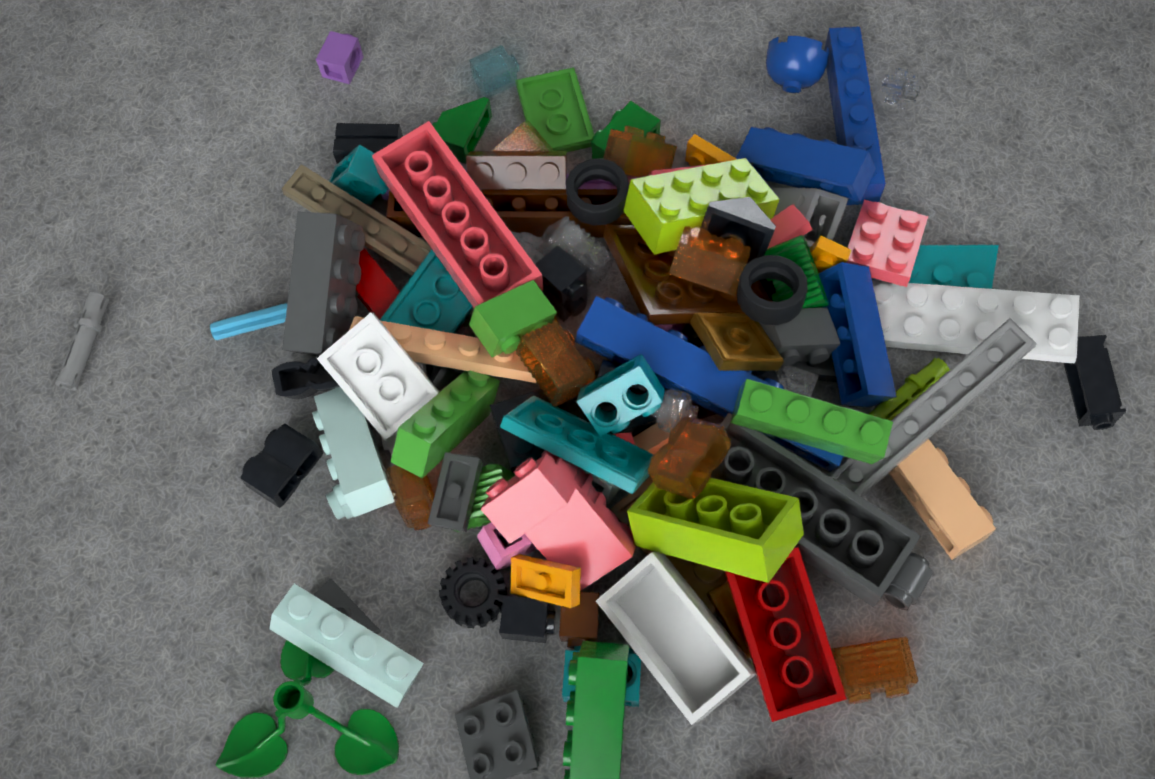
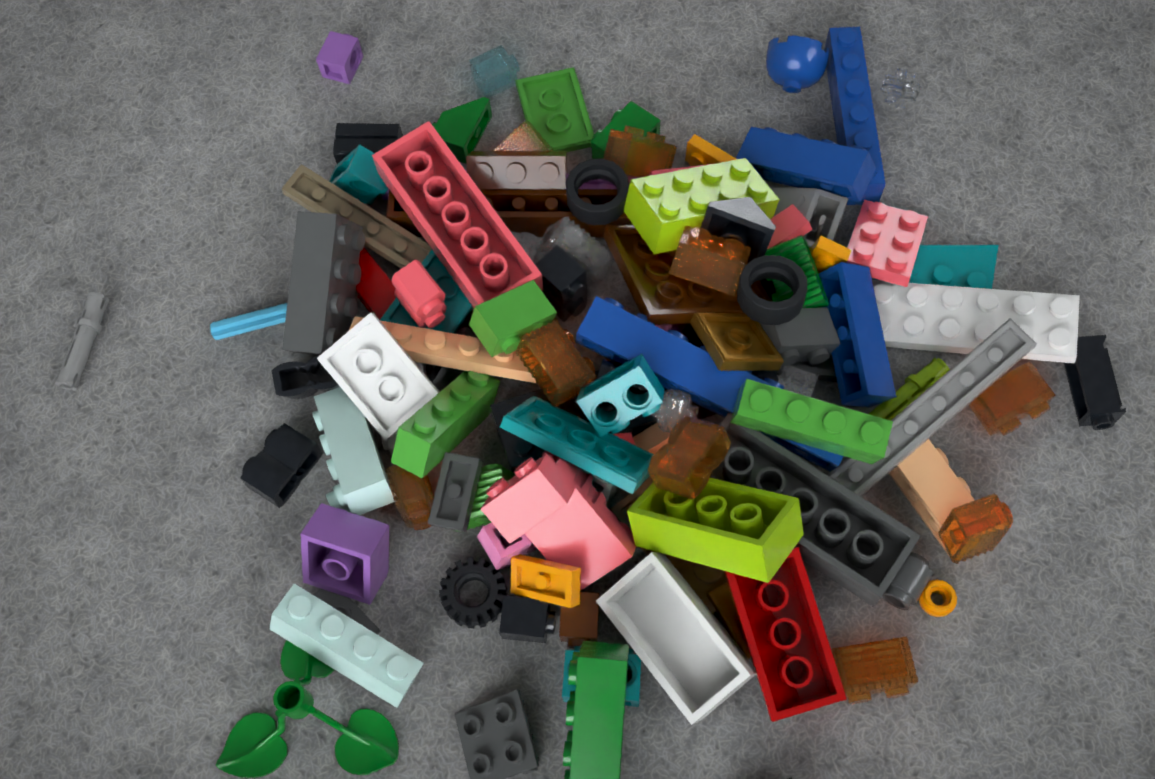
none -> medium lavender brick [300,503,389,605]
none -> coral brick [392,259,447,329]
none -> light orange plate [918,579,957,617]
none -> clear orange brick [938,493,1013,564]
none -> clear orange brick [969,361,1056,436]

